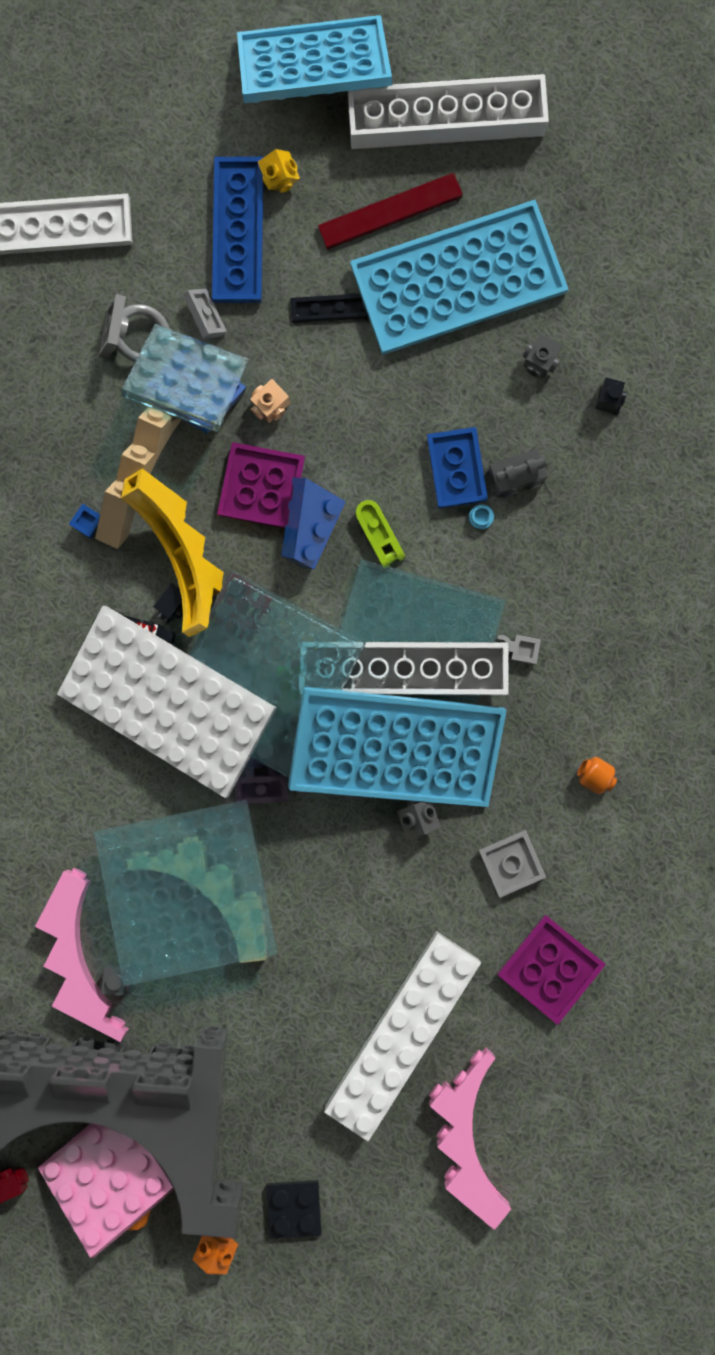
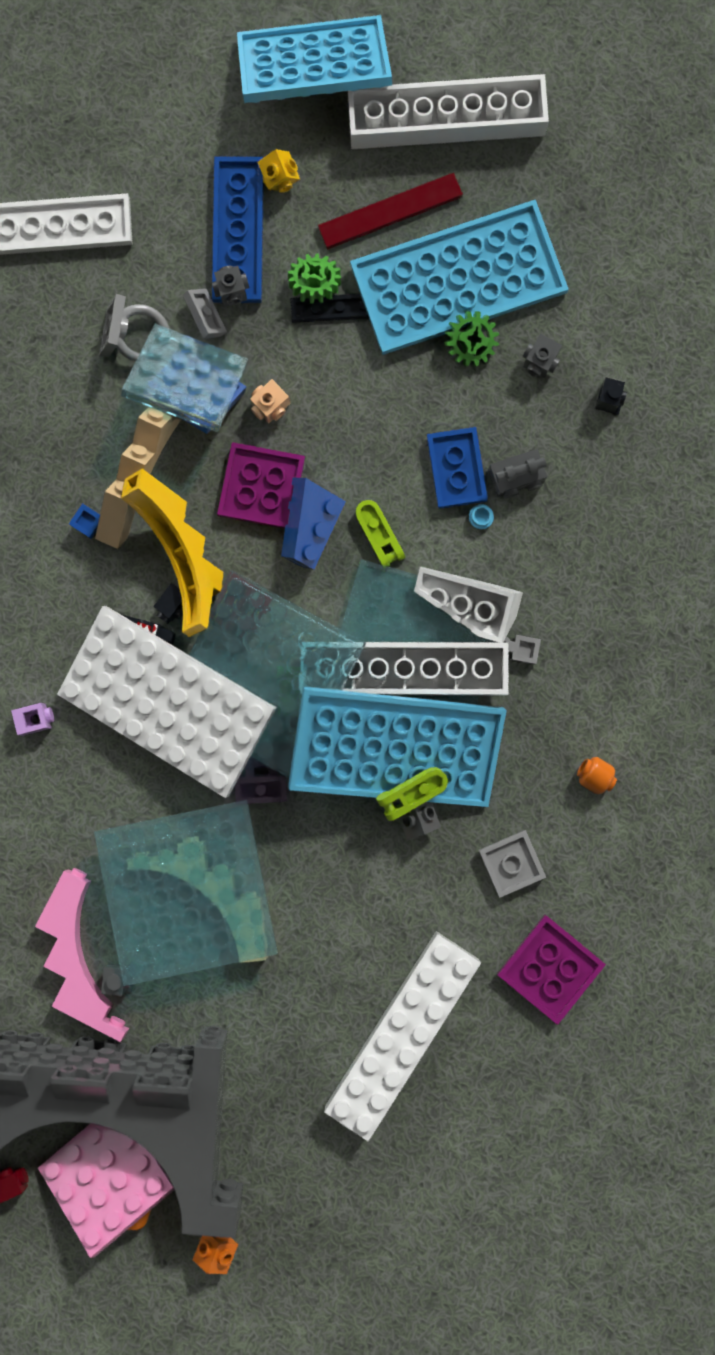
black plate [267,1180,322,1239] -> none
bright pink arch [429,1047,511,1230] -> none
none -> lavender brick [11,703,54,736]
none -> dark grey brick [212,266,249,307]
none -> bright green gear [288,253,341,303]
none -> lime plate [376,767,448,821]
none -> white wedge [414,567,523,643]
none -> bright green gear [444,311,499,366]

